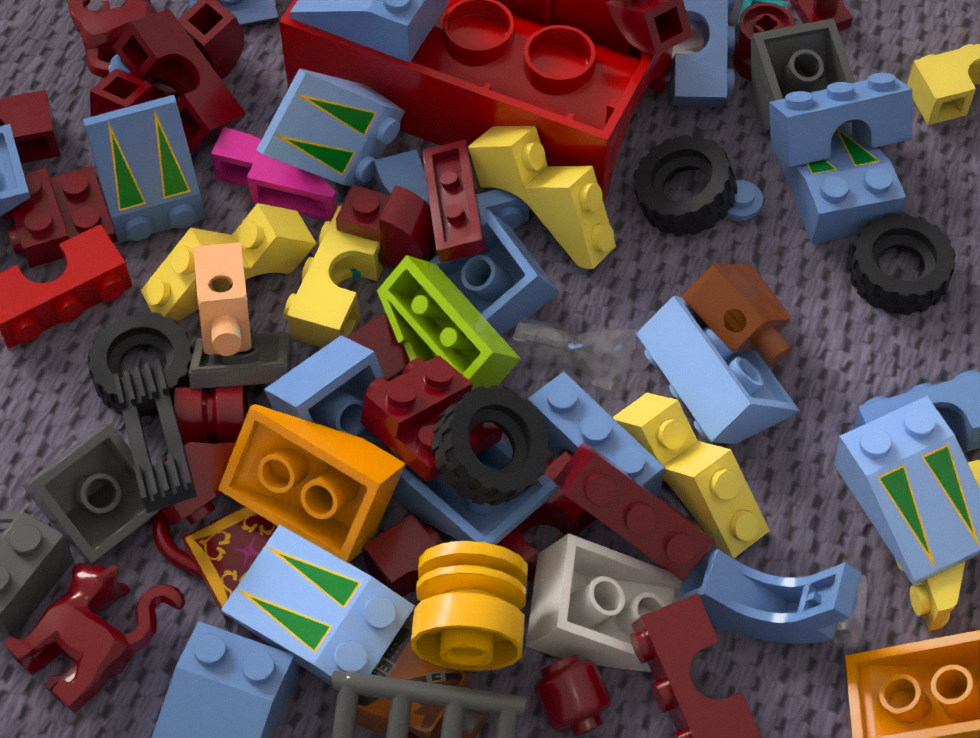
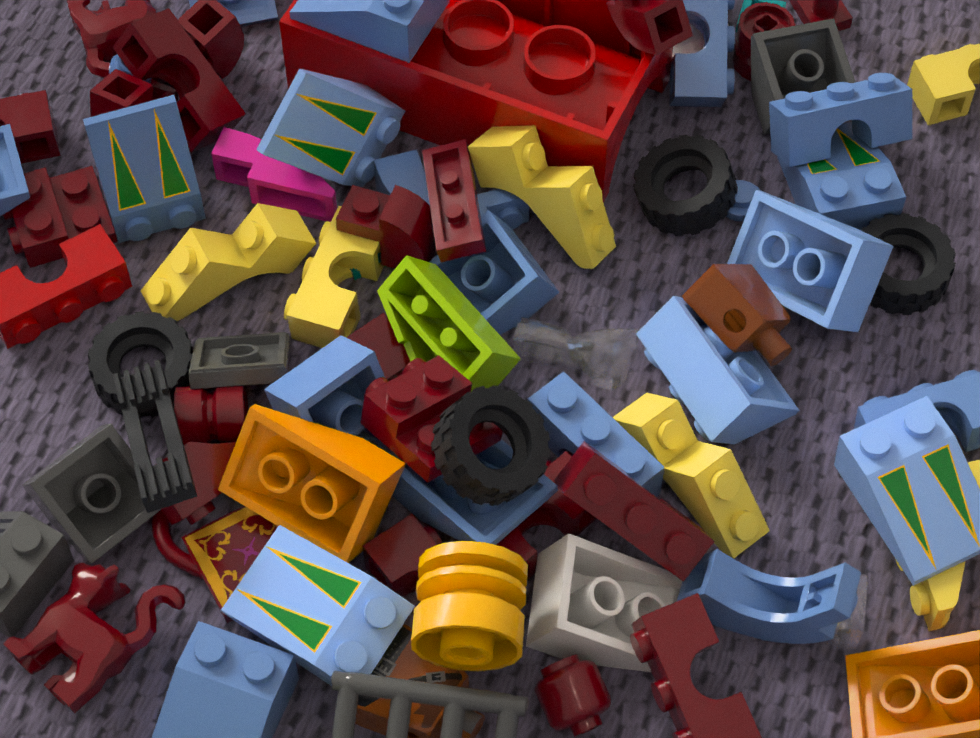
light nougat torso [193,242,252,356] -> none
none -> light blue slope [727,190,894,332]

